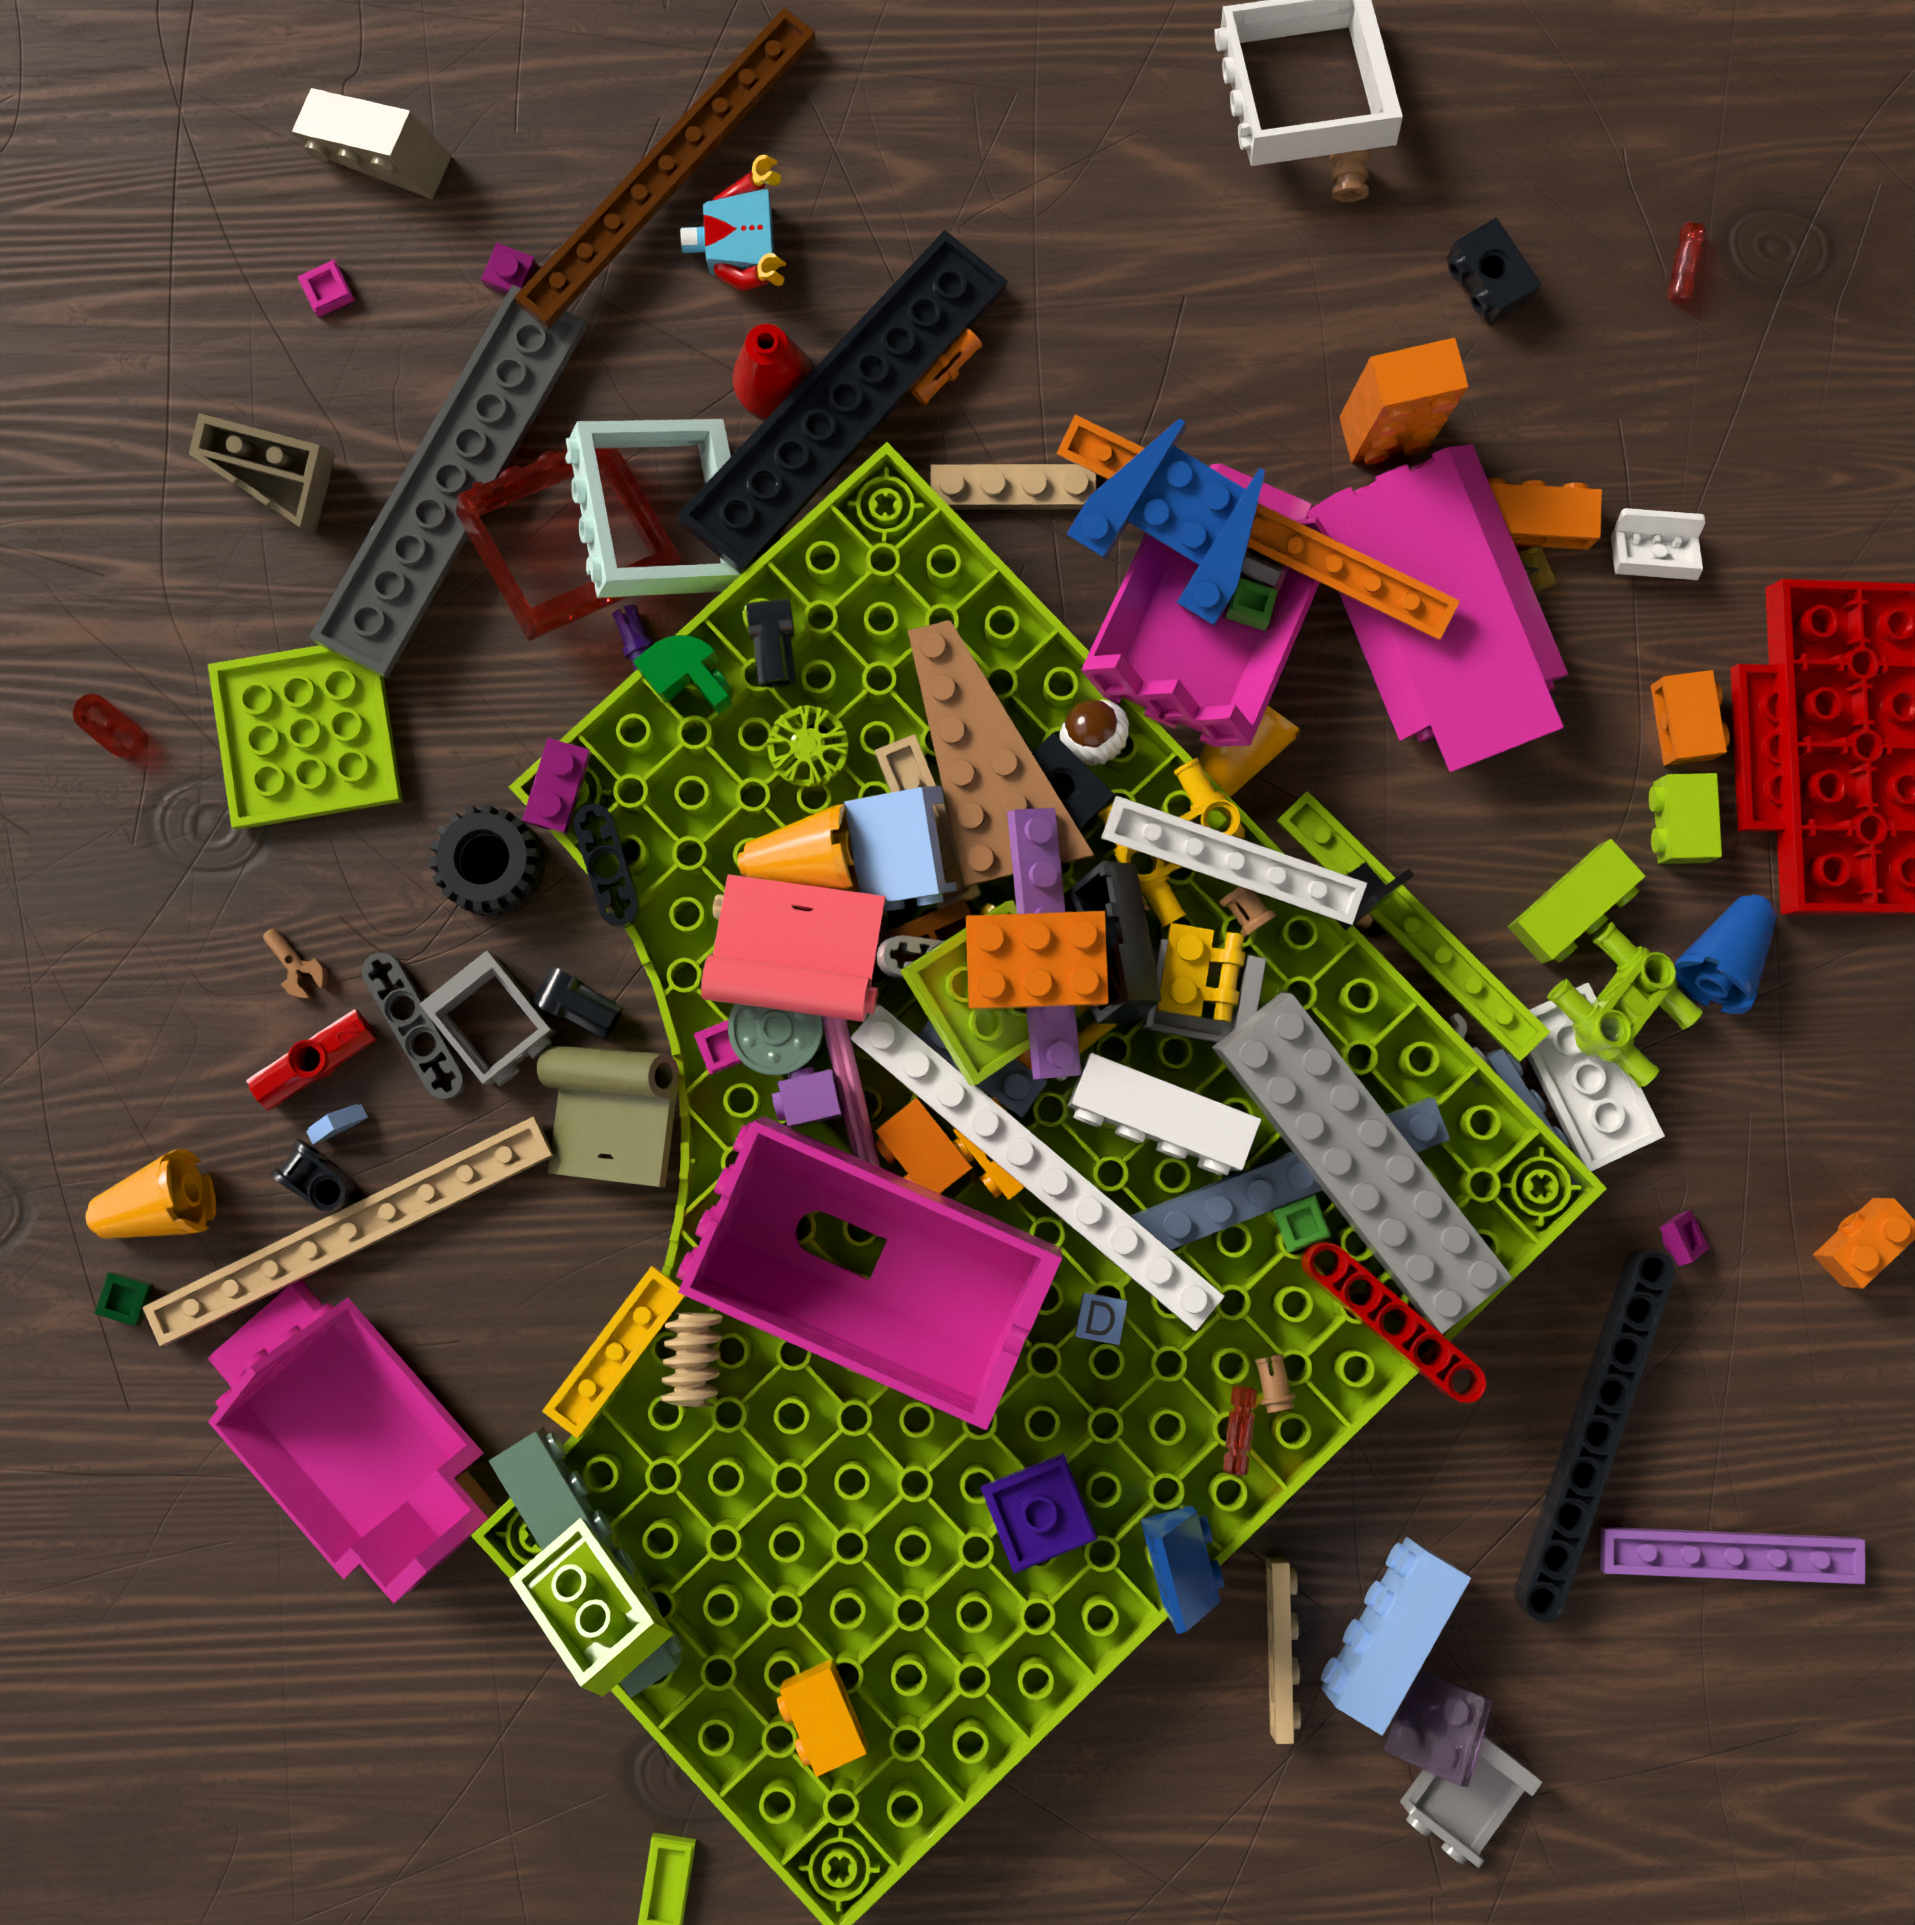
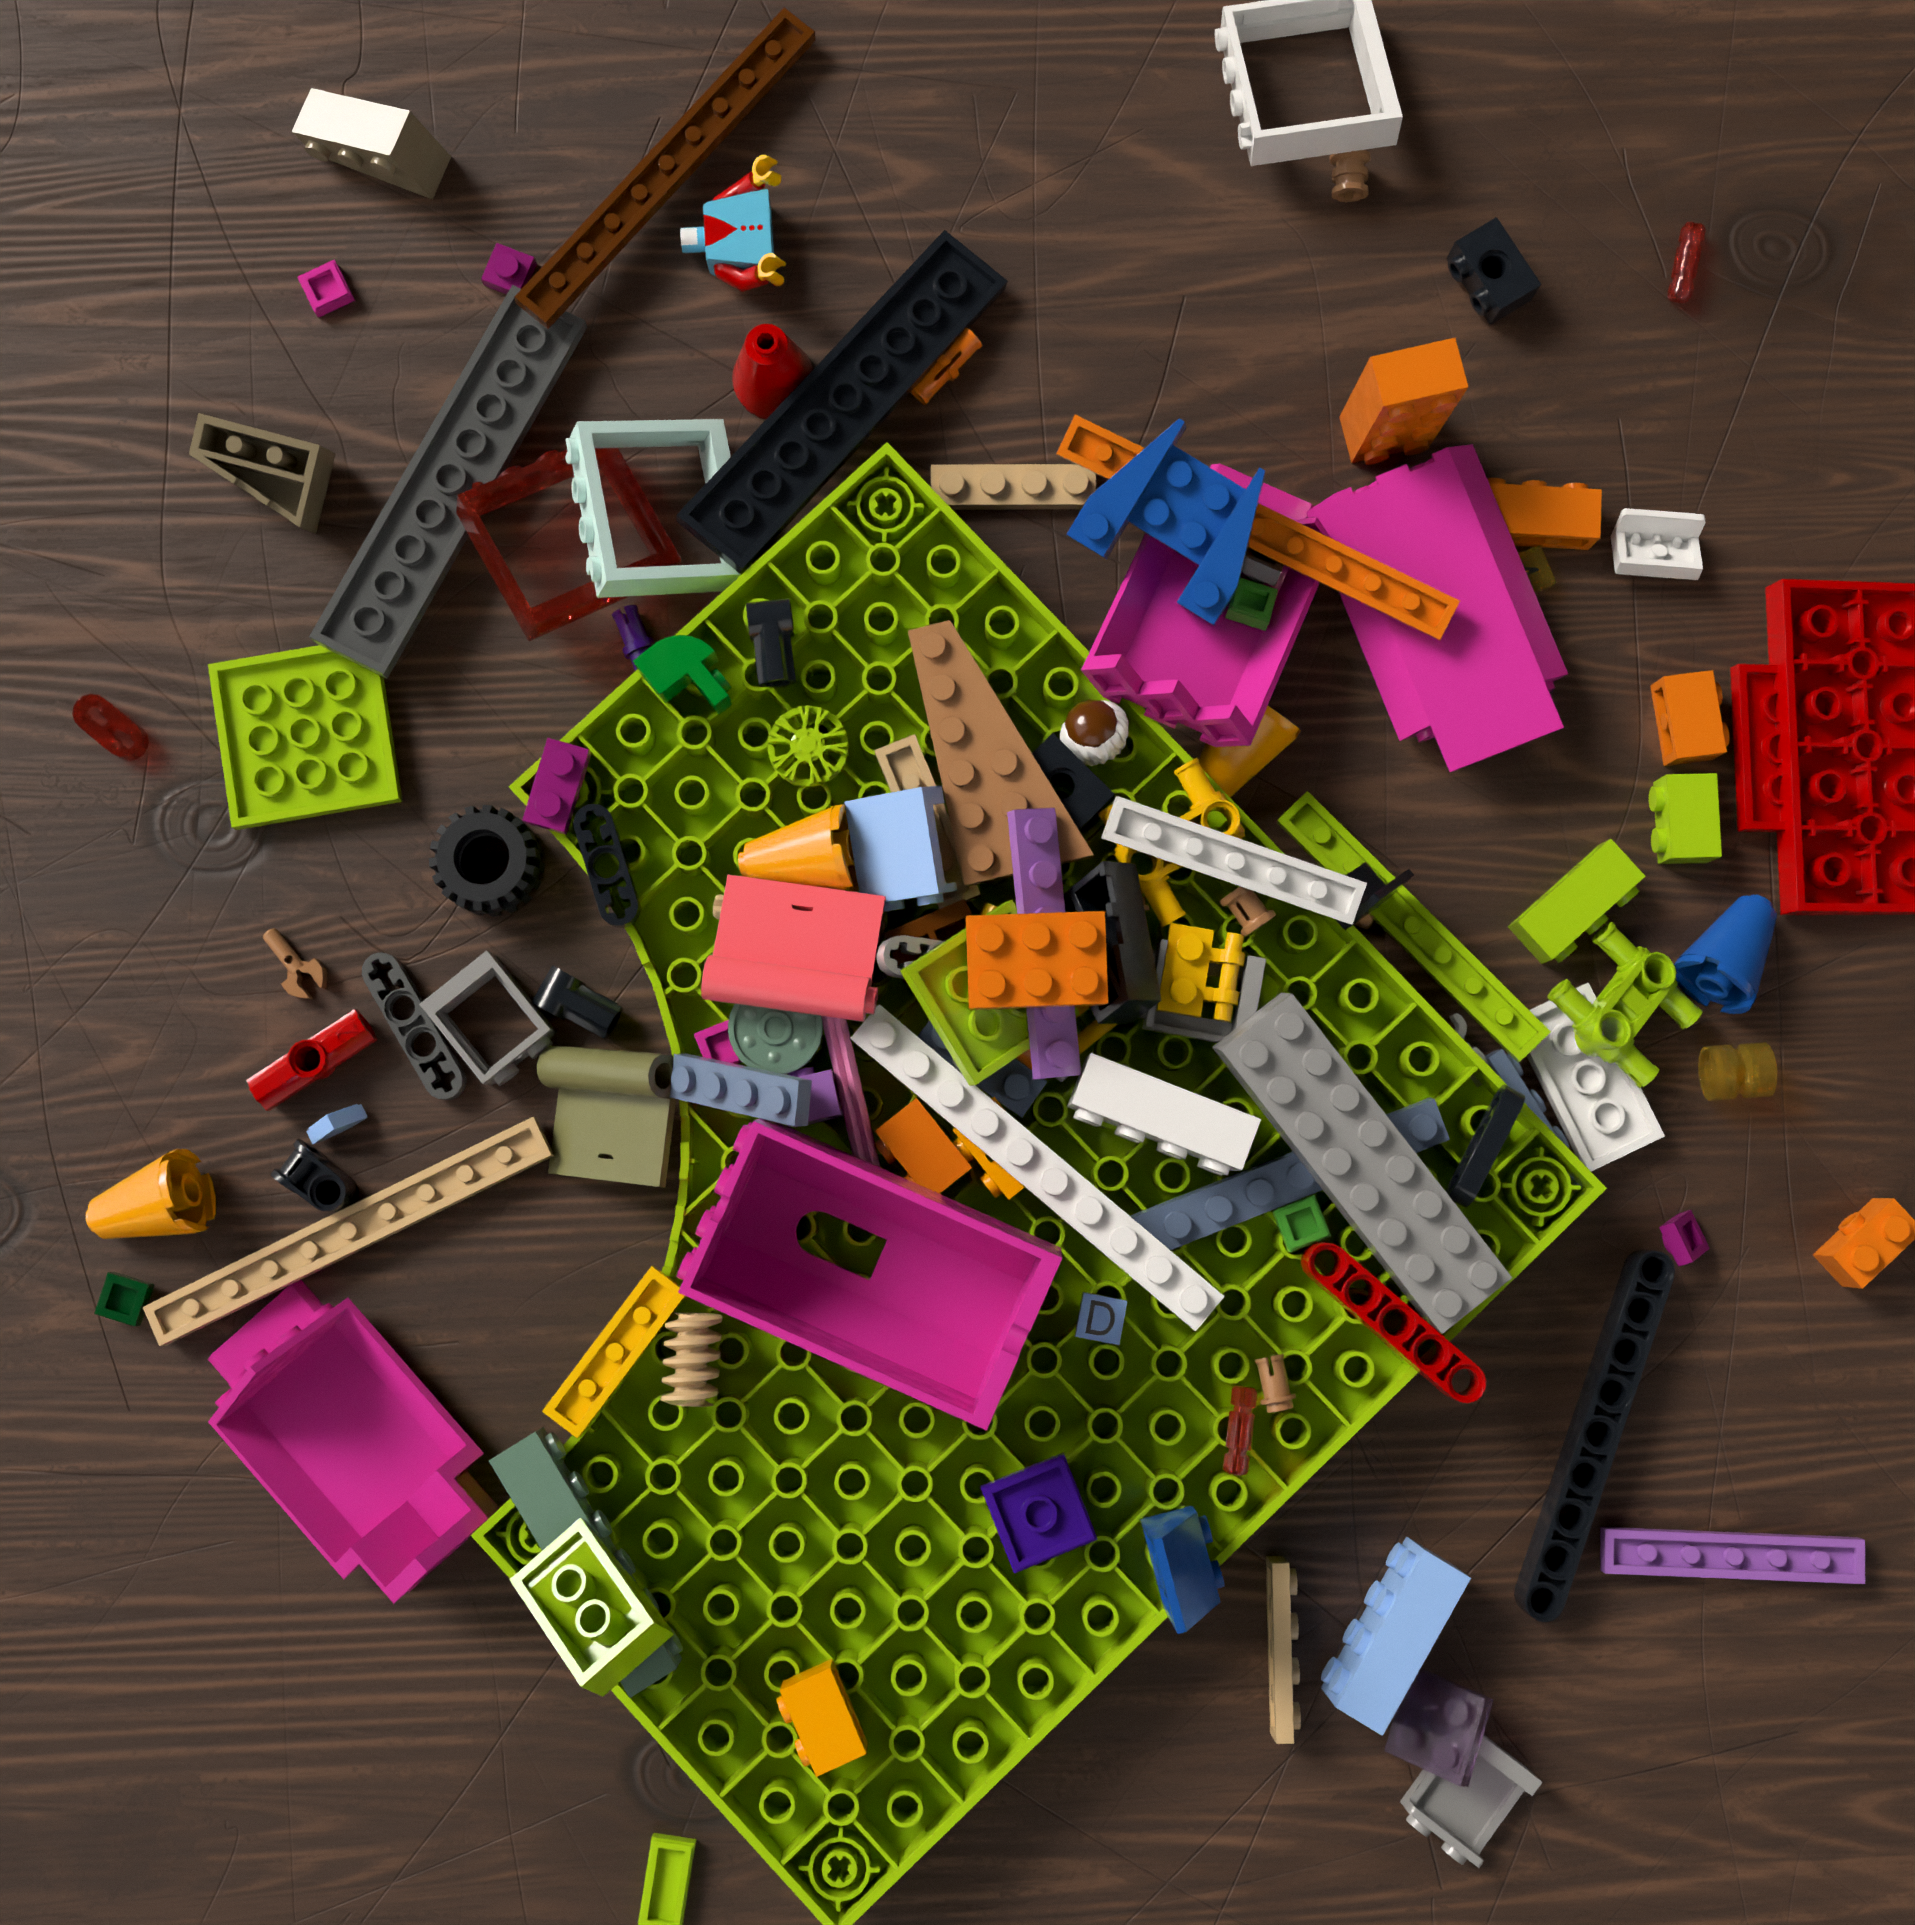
none -> sand blue plate [670,1054,812,1127]
none -> black beam [1446,1084,1525,1208]
none -> clear yellow wheel [1698,1042,1777,1101]

